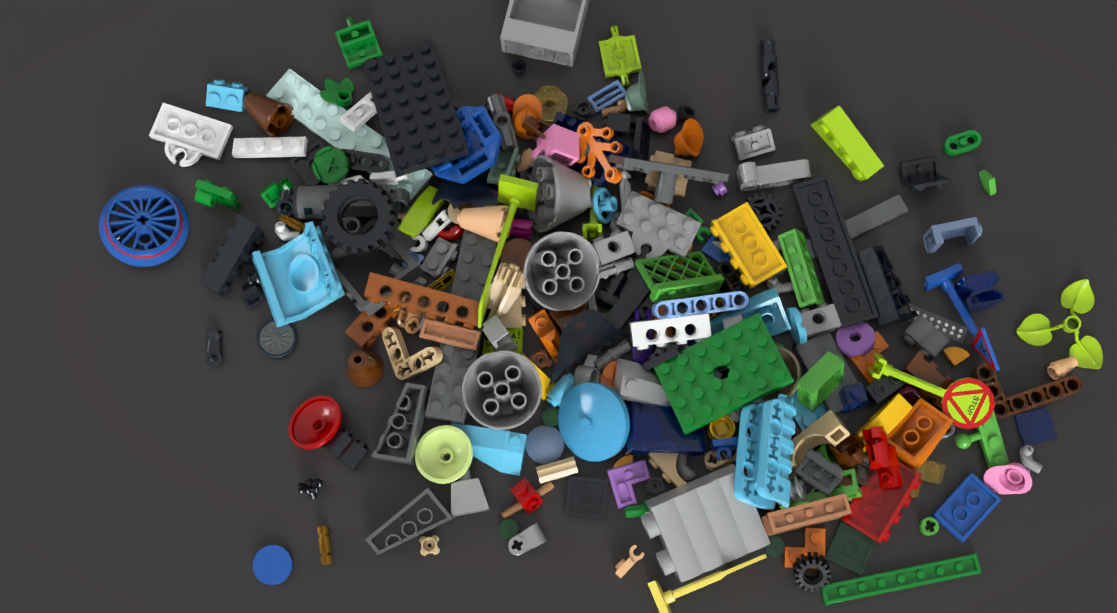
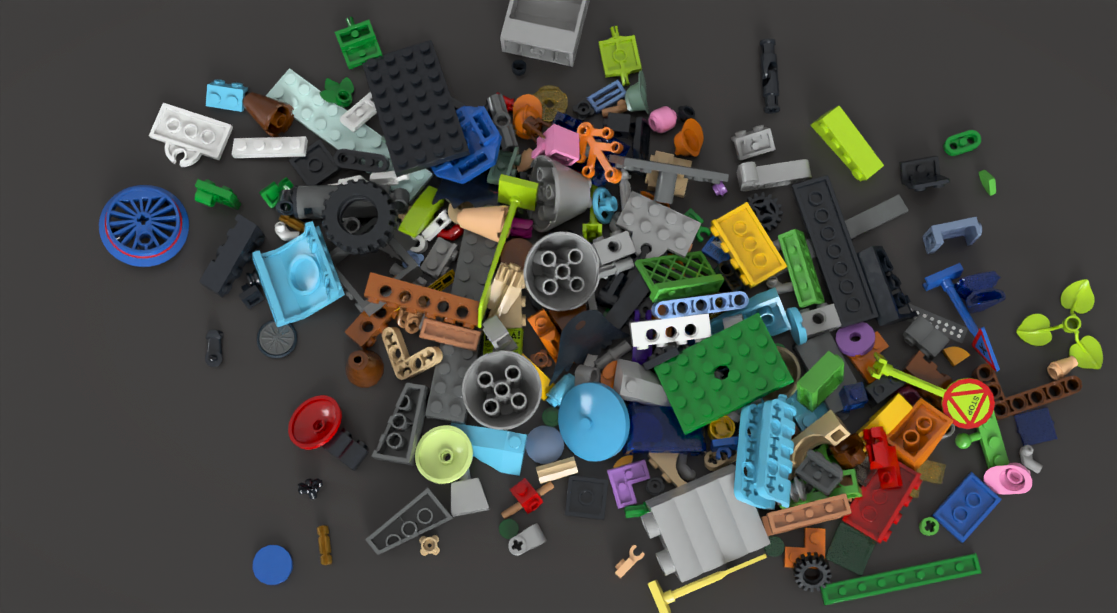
green tile [312,146,350,184] -> none

